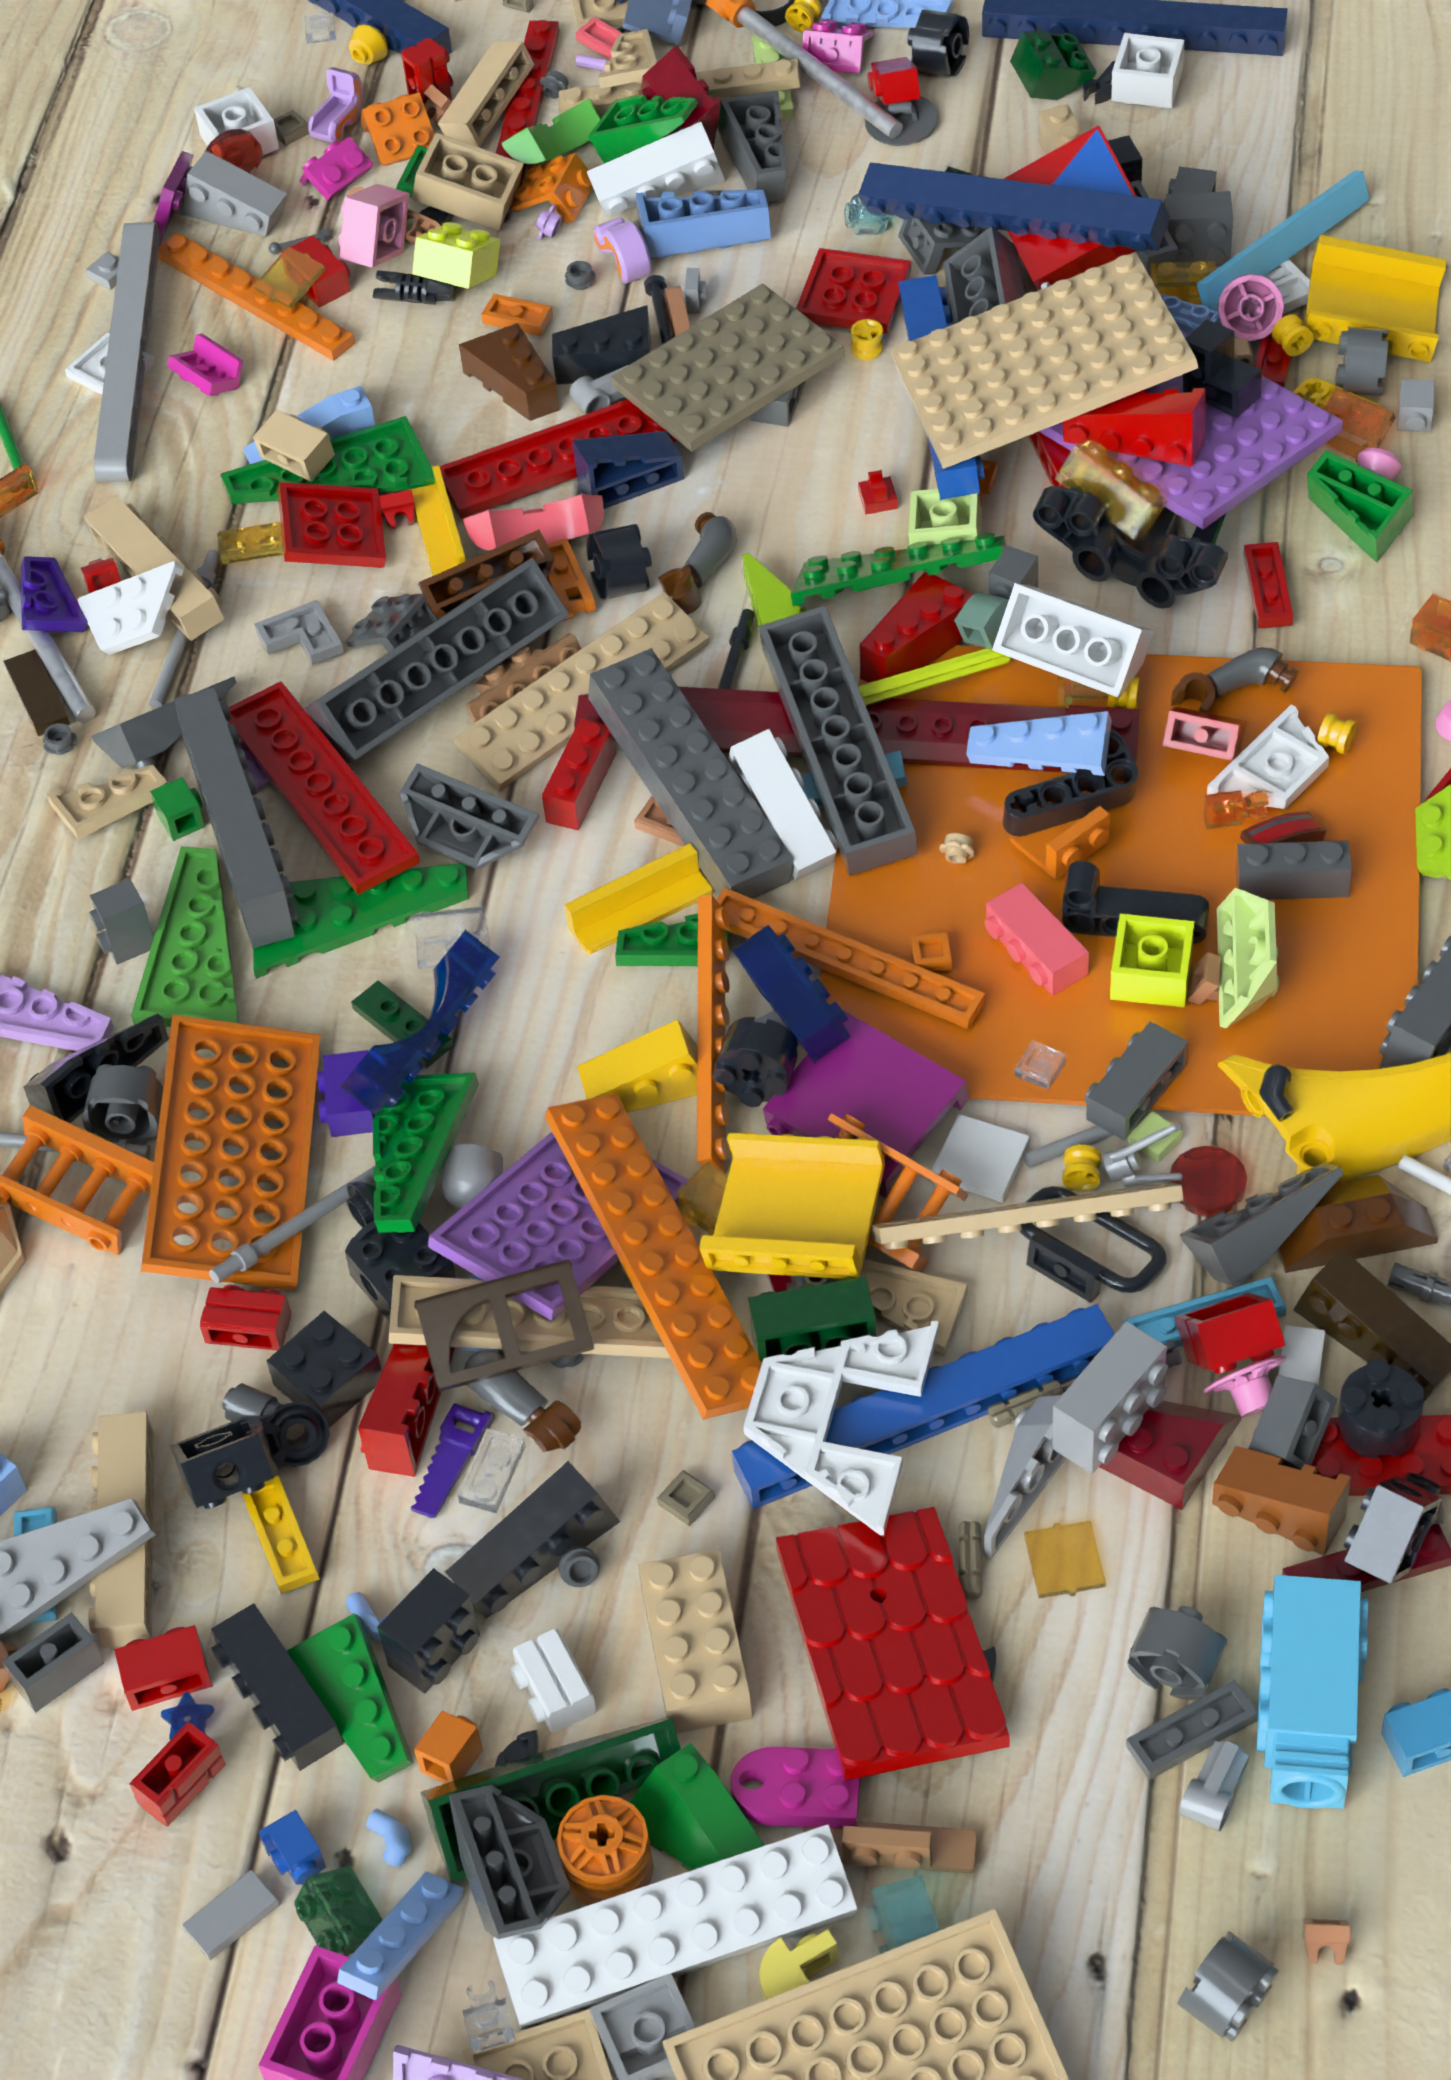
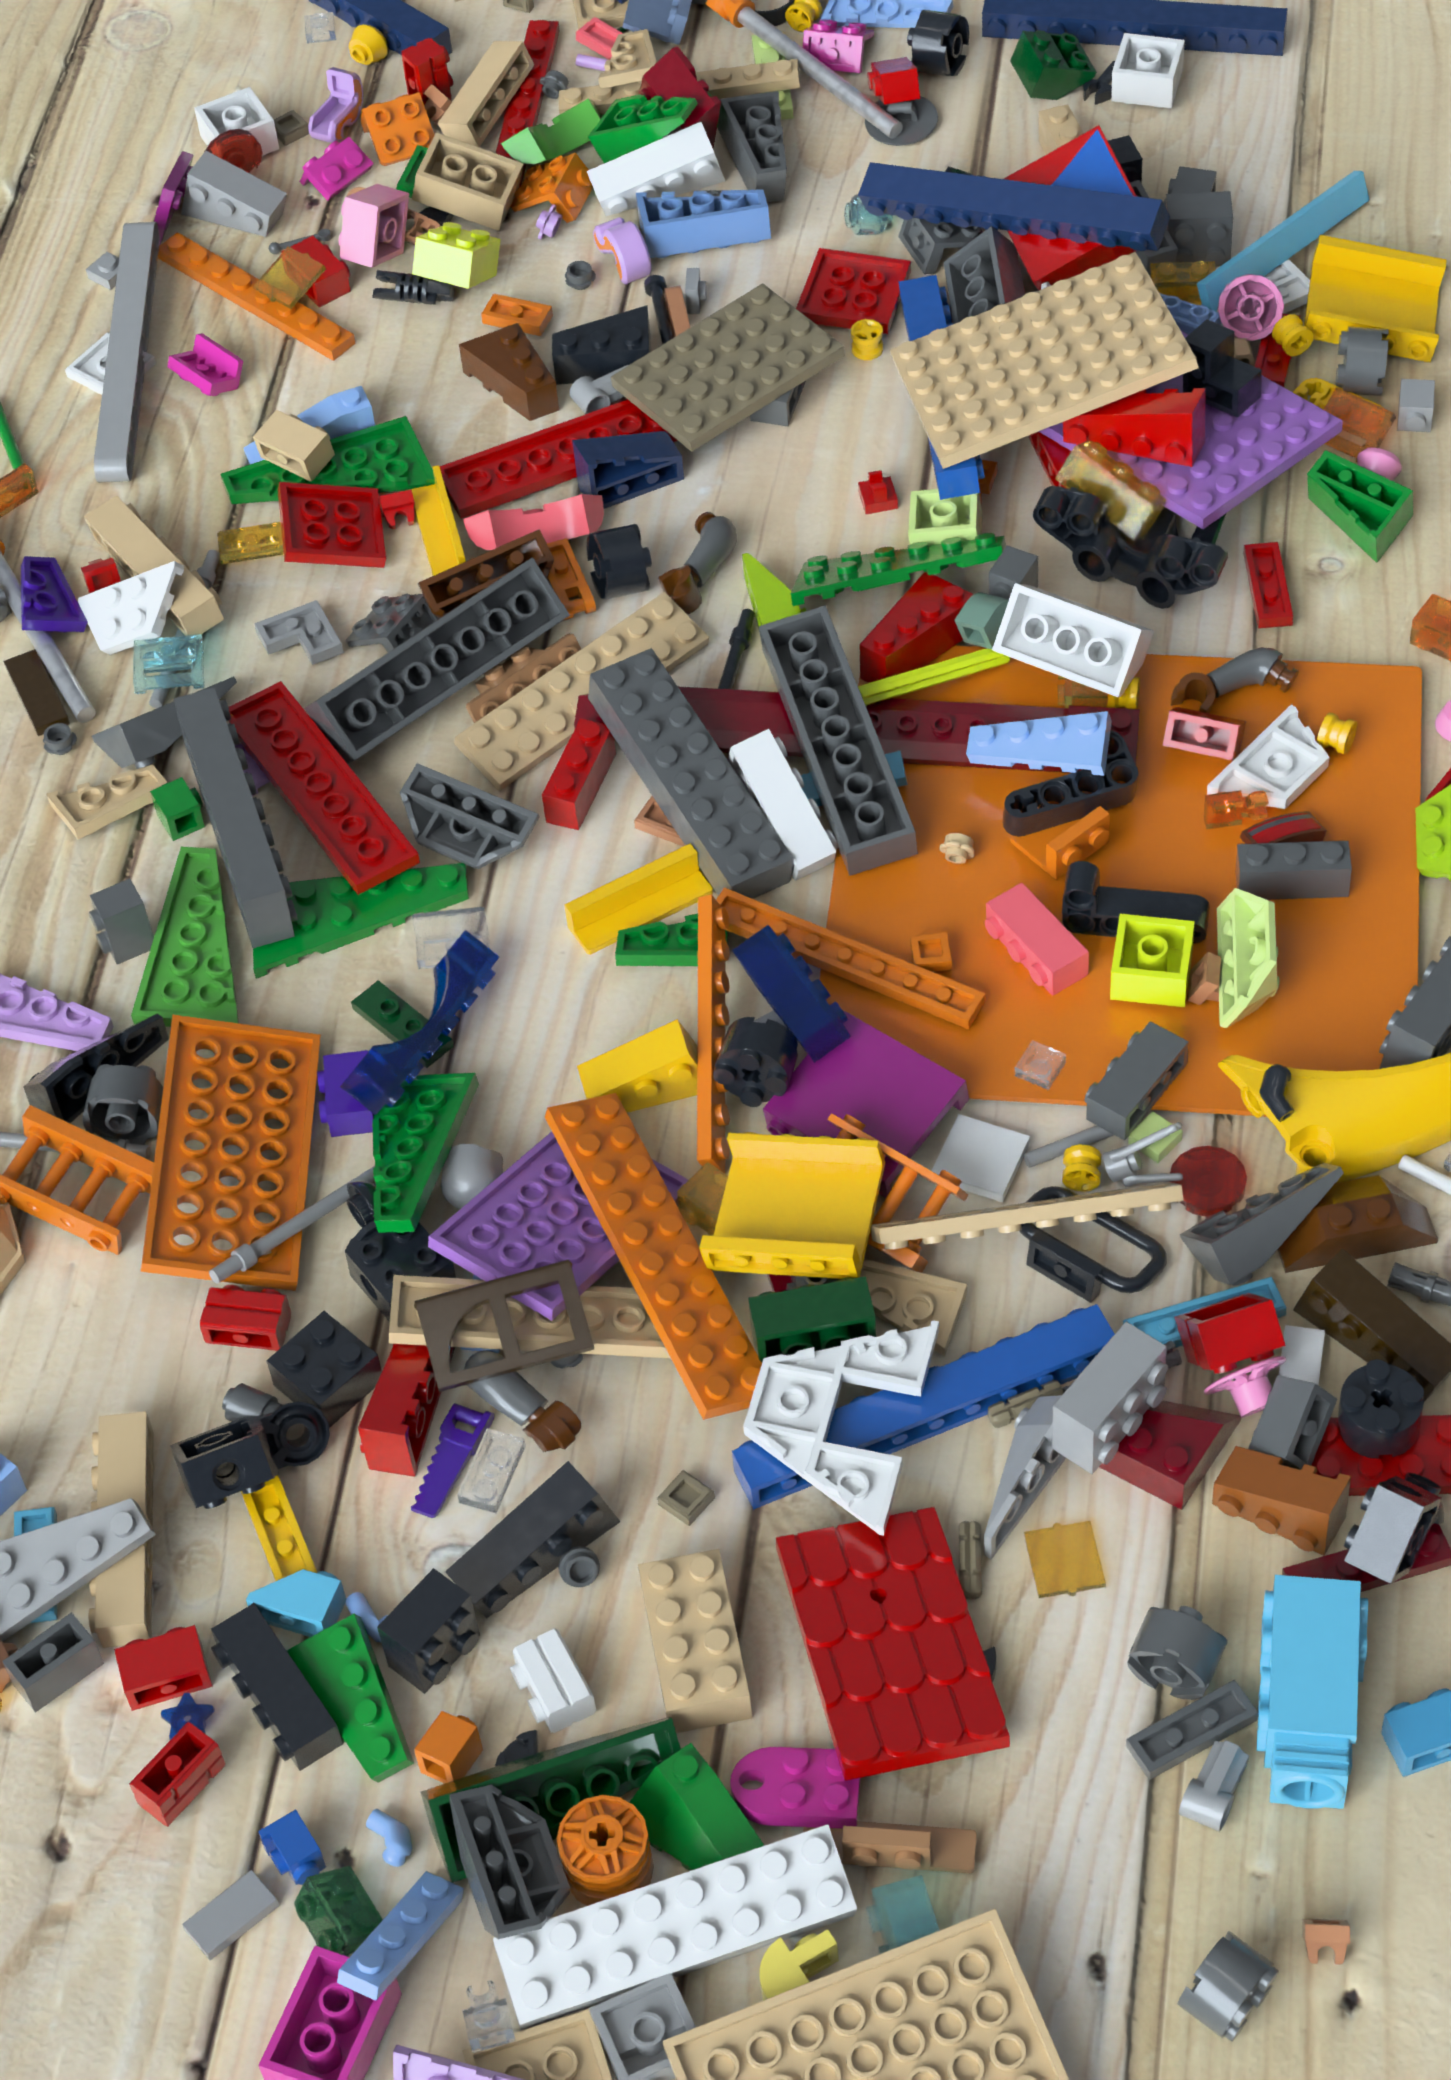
none -> clear light blue plate [133,634,205,694]
none -> medium azure slope [246,1569,346,1637]

